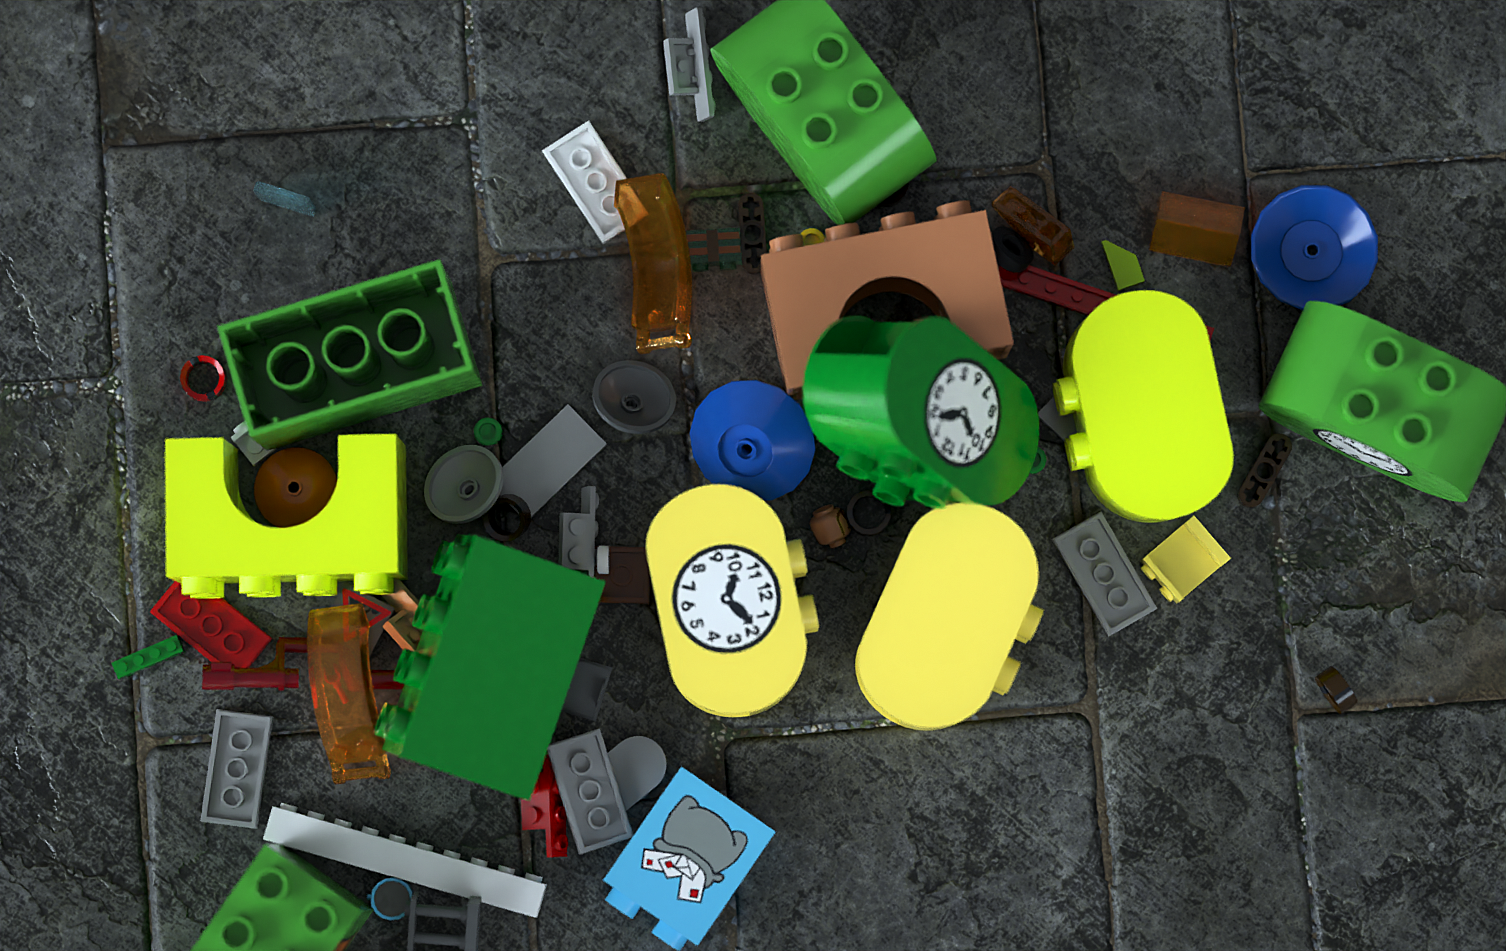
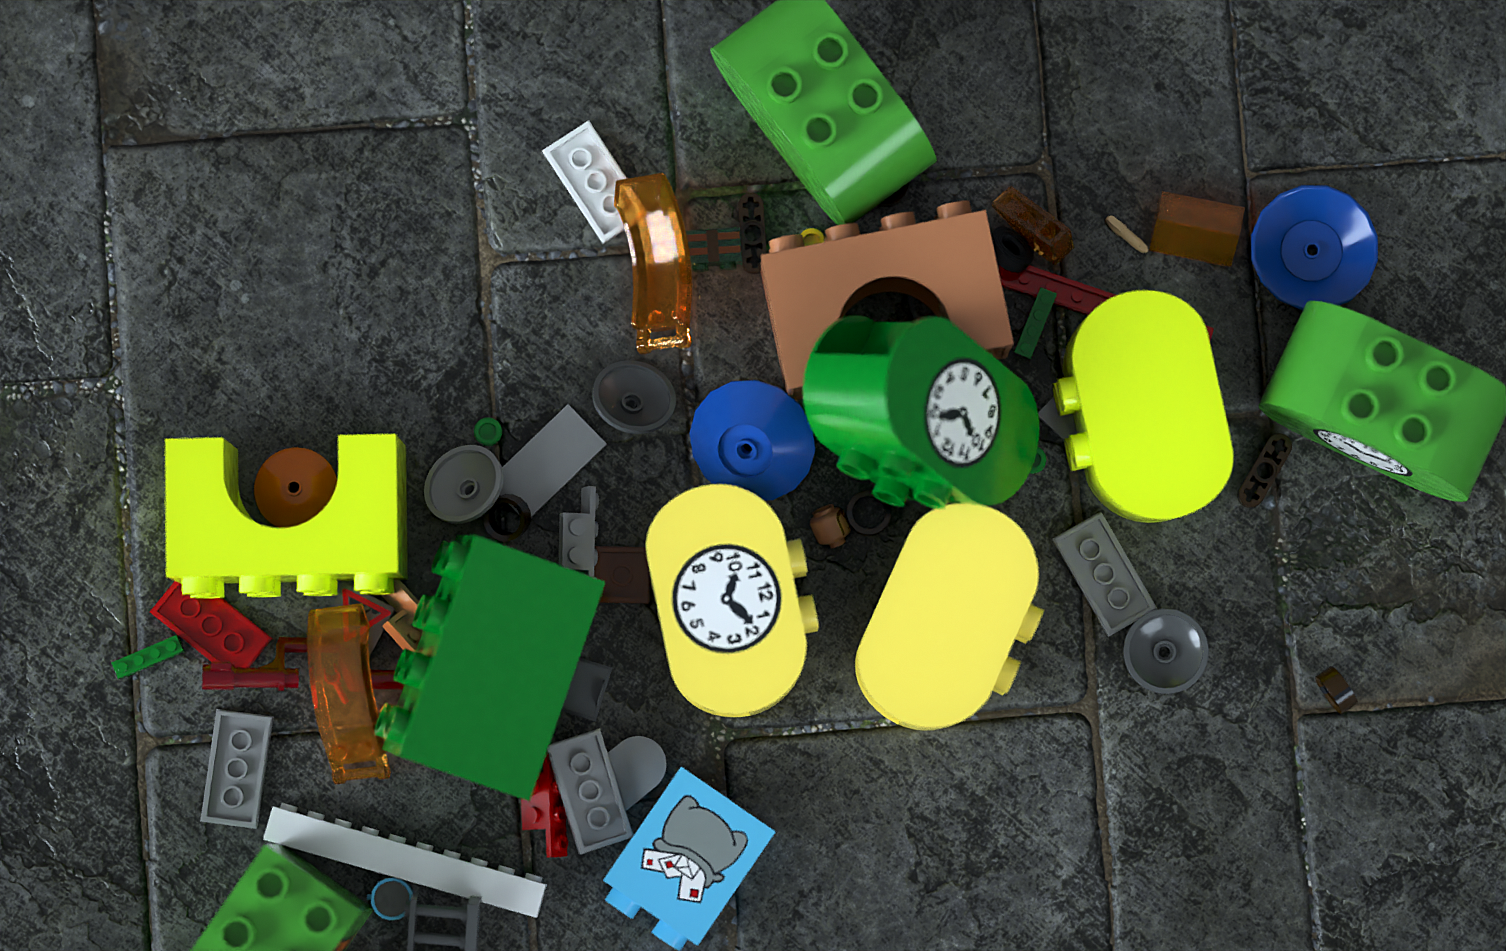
red piece [180,355,227,402] -> none
bright green brick [217,260,483,451] -> none
white bracket [231,421,276,466] -> none
clear light blue tile [253,181,316,217] -> none
white tile [597,546,609,574] -> none
light grey bracket [663,8,716,122] -> none
lime tile [1101,240,1145,291] -> none
light yellow panel [1140,516,1231,603] -> none
none -> green piece [1014,287,1057,359]
none -> tan piece [1105,216,1148,253]
none -> dark grey dish [1123,609,1209,694]

